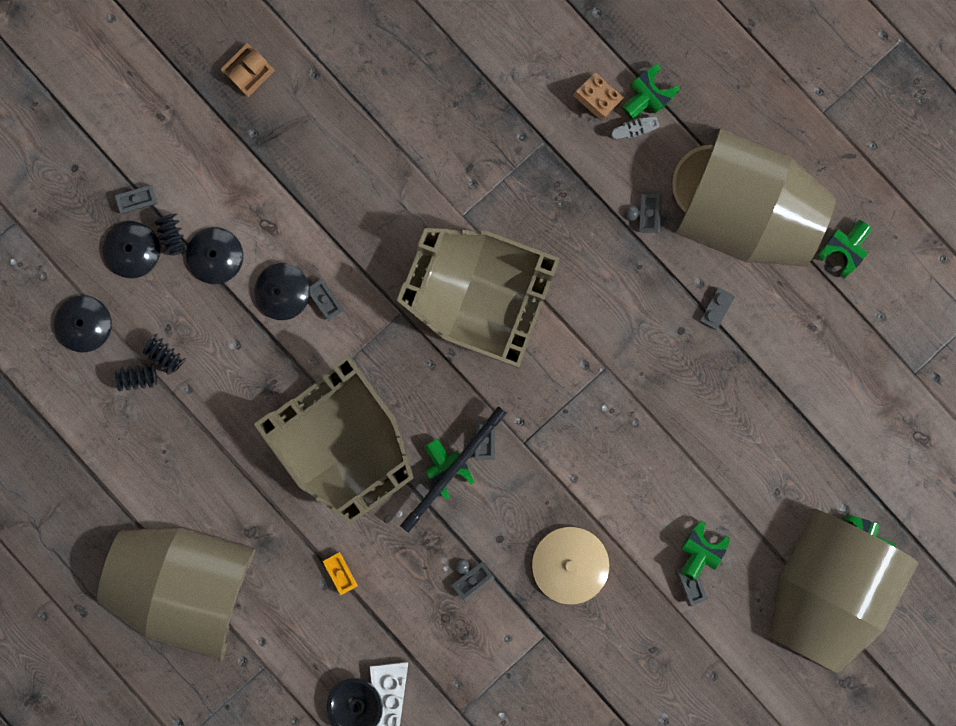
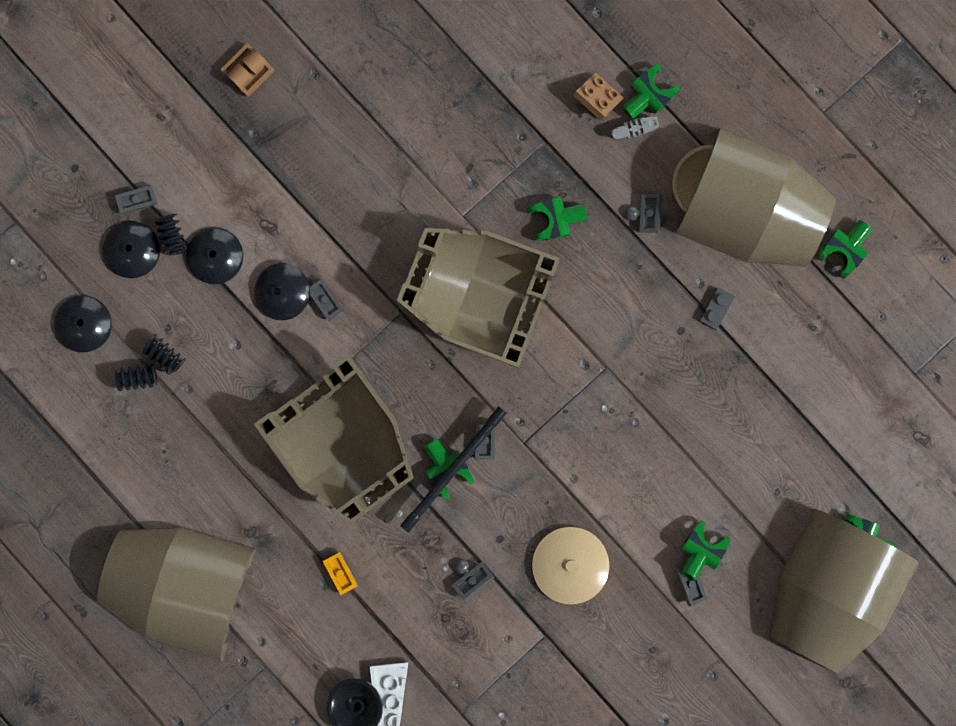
none -> green connector [527,198,587,241]

